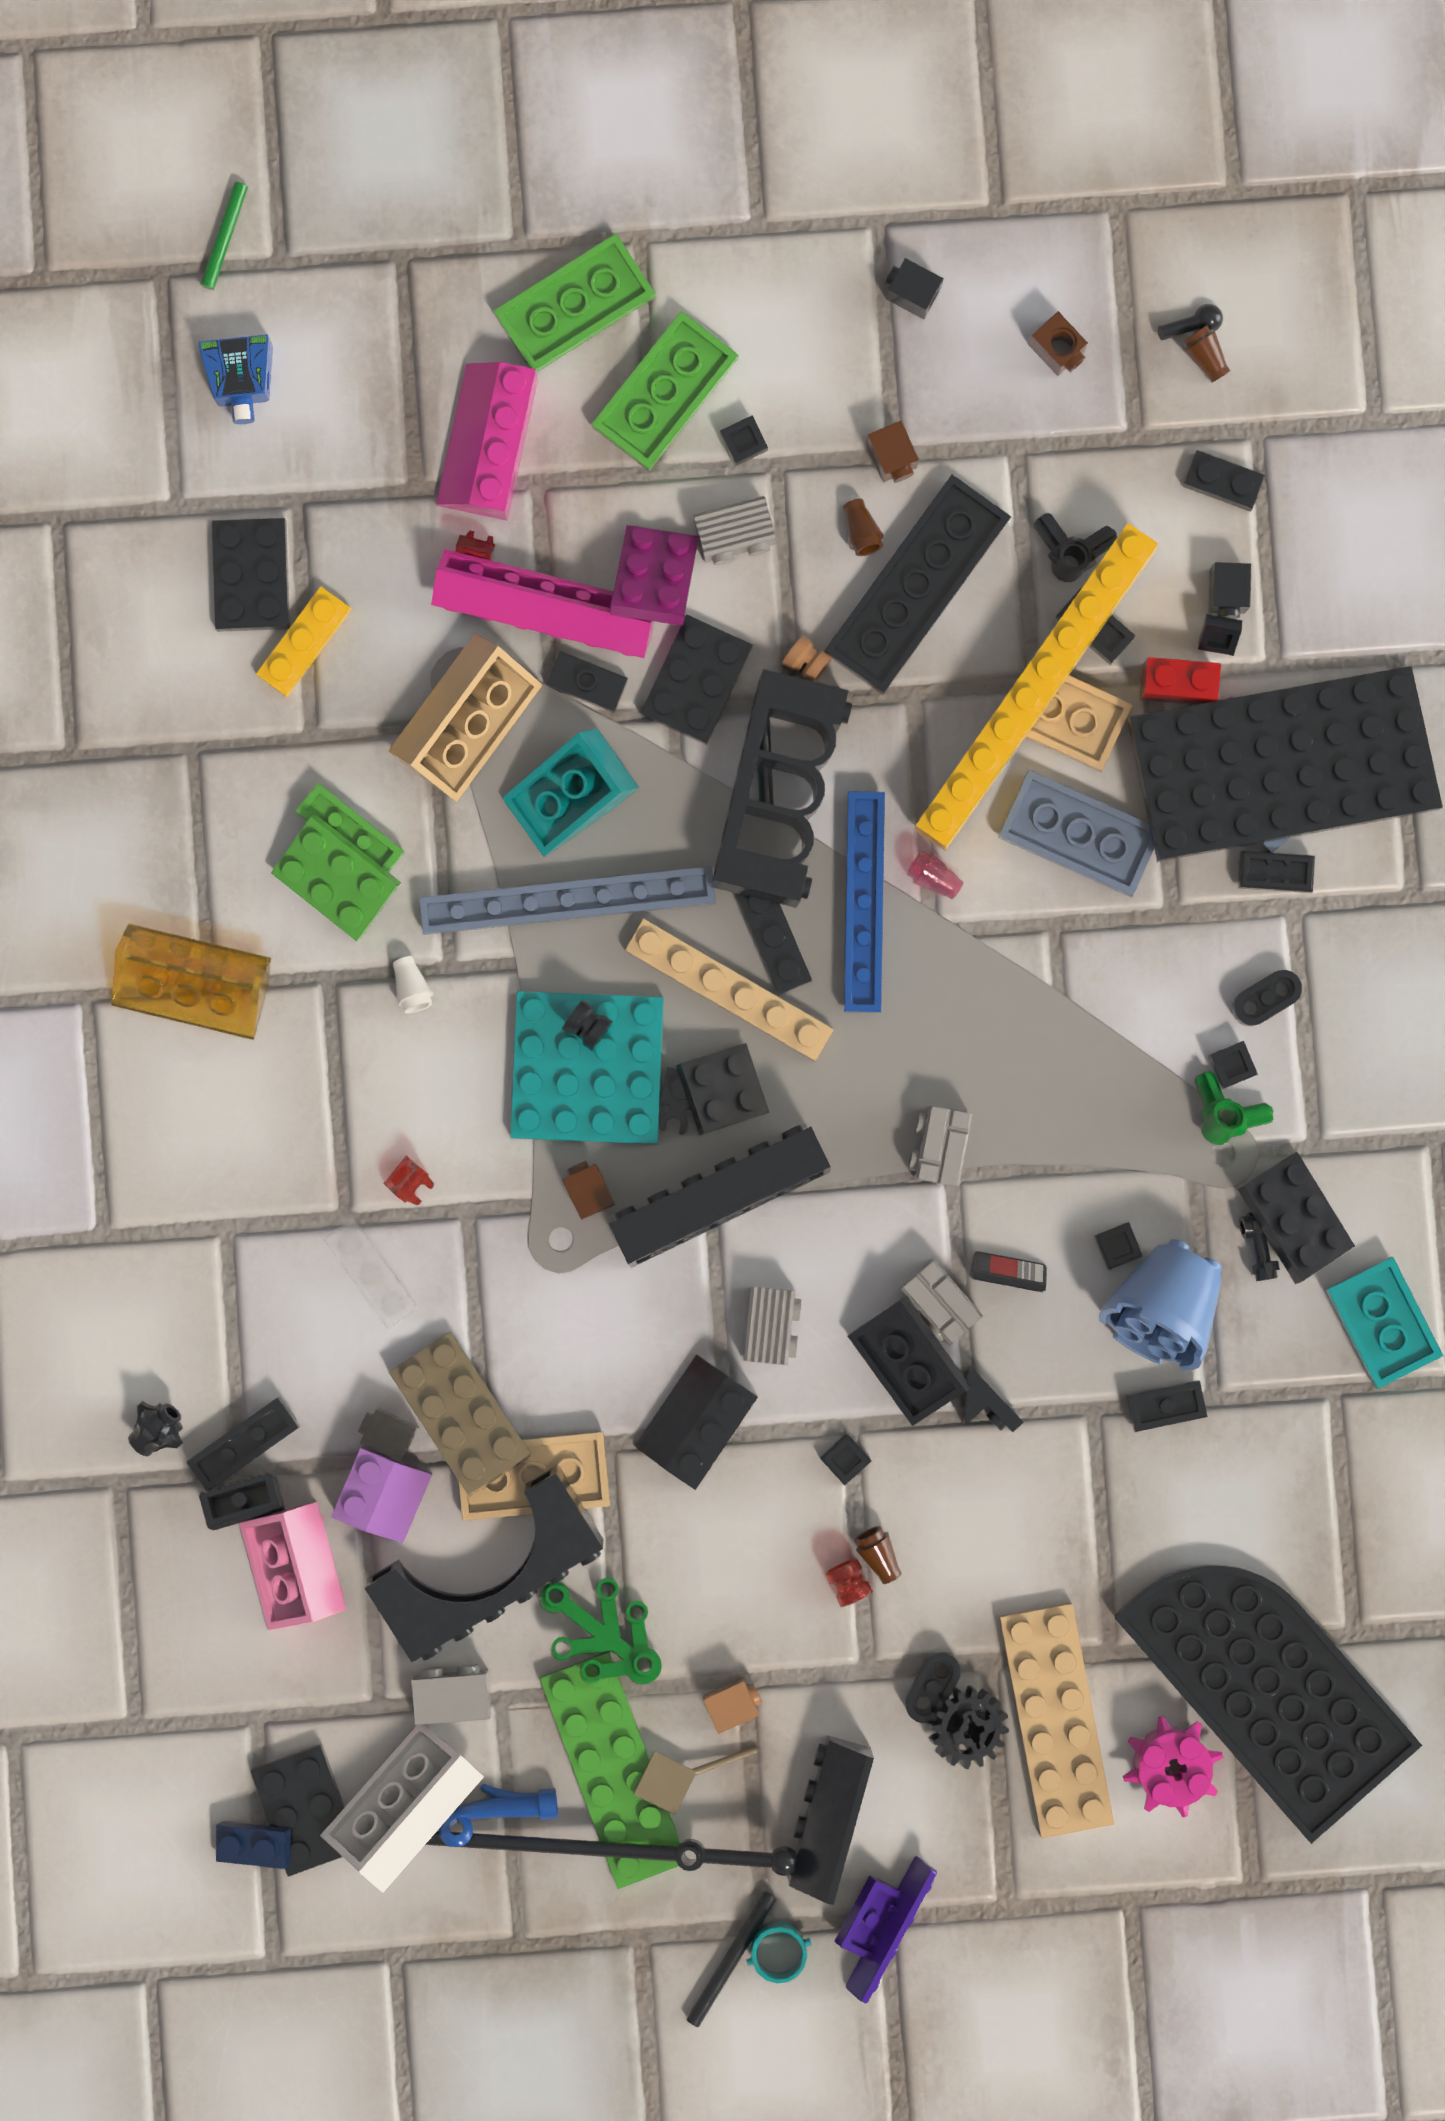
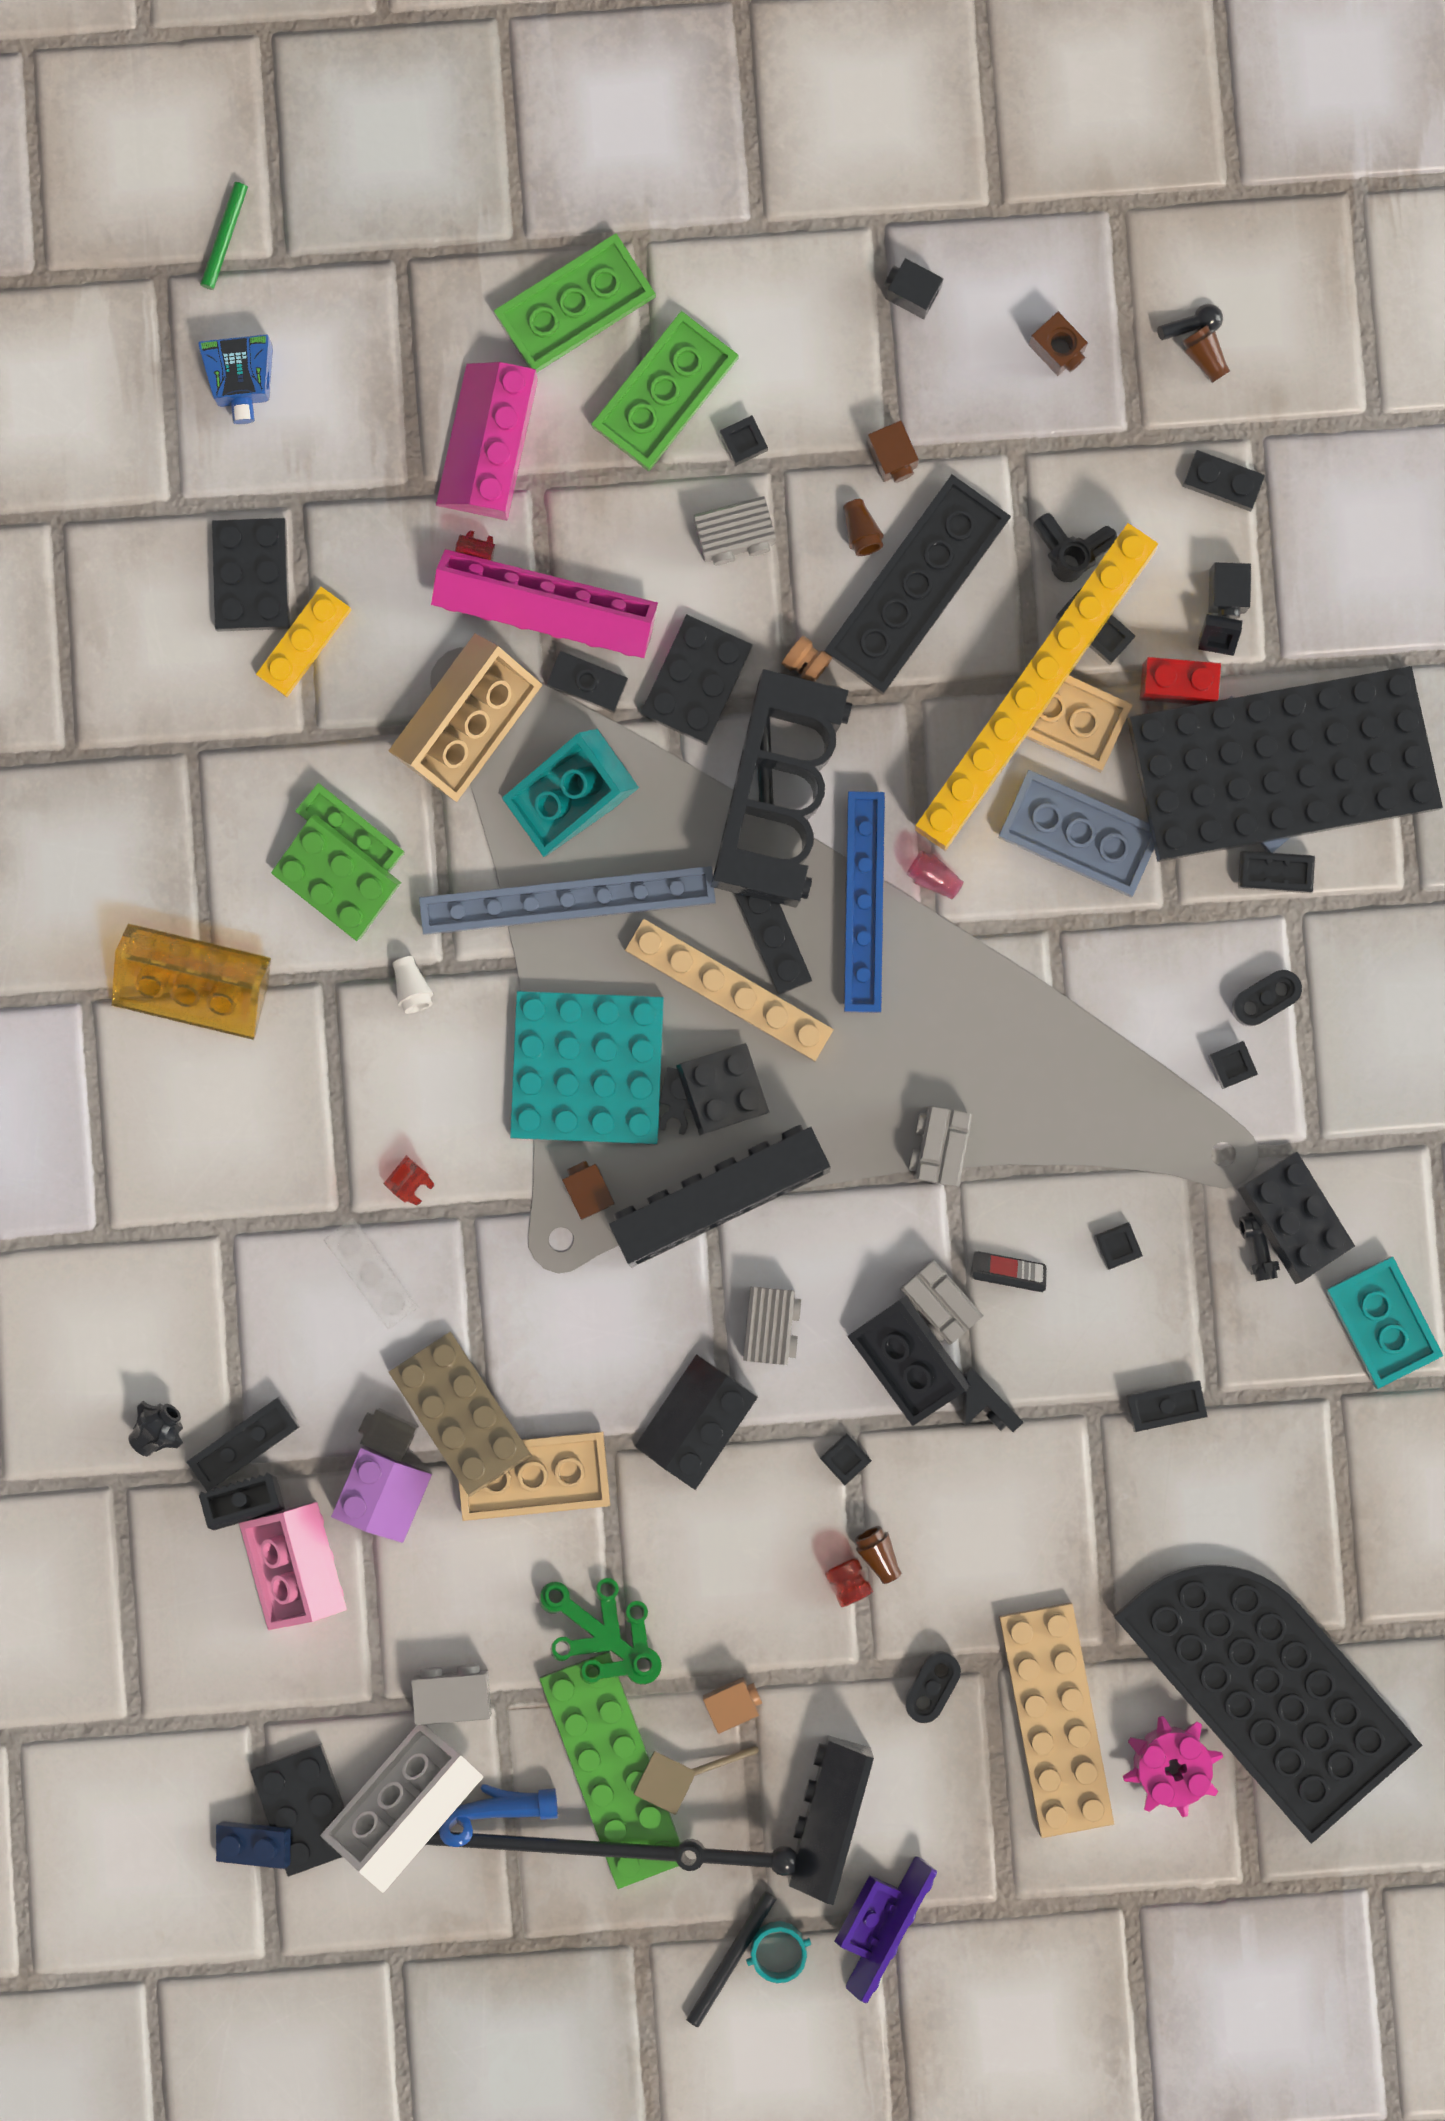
black arch [364,1465,604,1662] -> none
black wheel [562,1000,613,1051] -> none
magenta plate [610,525,699,626] -> none
black gear [927,1685,1009,1769] -> none
medium blue cone [1099,1239,1223,1370] -> none
green axle [1195,1071,1274,1145] -> none

